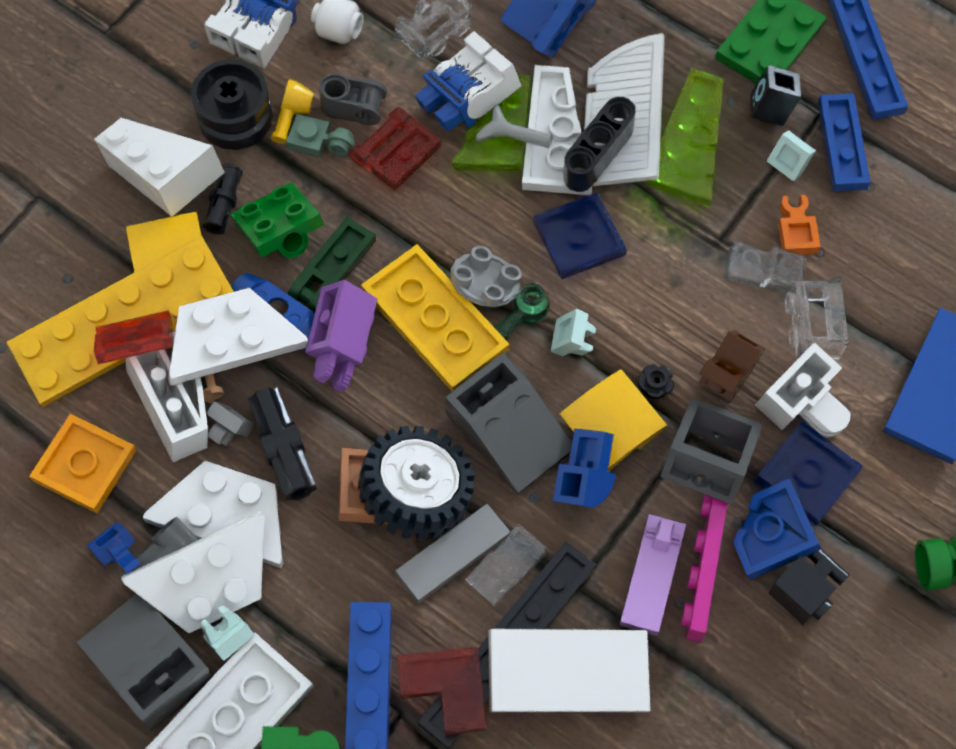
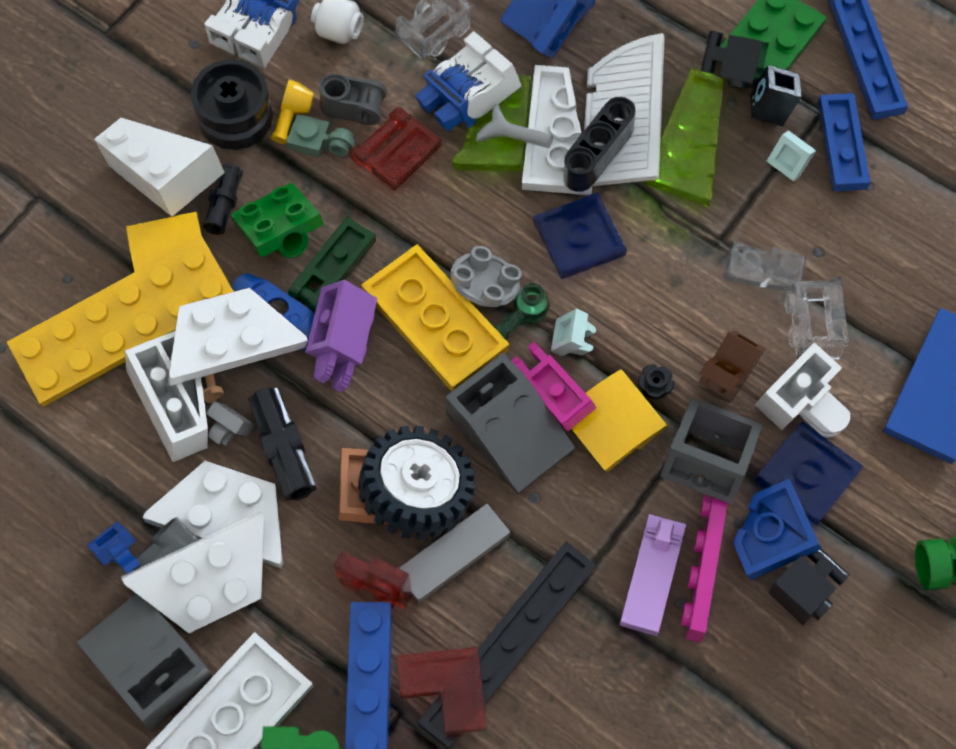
light orange plate [29,413,137,514] -> none
clear red plate [94,310,173,364] -> none
light aqua tile [200,606,255,661] -> none
clear slope [466,523,549,606] -> none
white tile [488,629,650,712] -> none
blue brick [553,428,616,507] -> none
orange plate [778,195,821,256] -> none
none -> clear red plate [334,551,412,609]
none -> dark pink hinge [511,342,597,432]
none -> black brick [701,30,769,89]

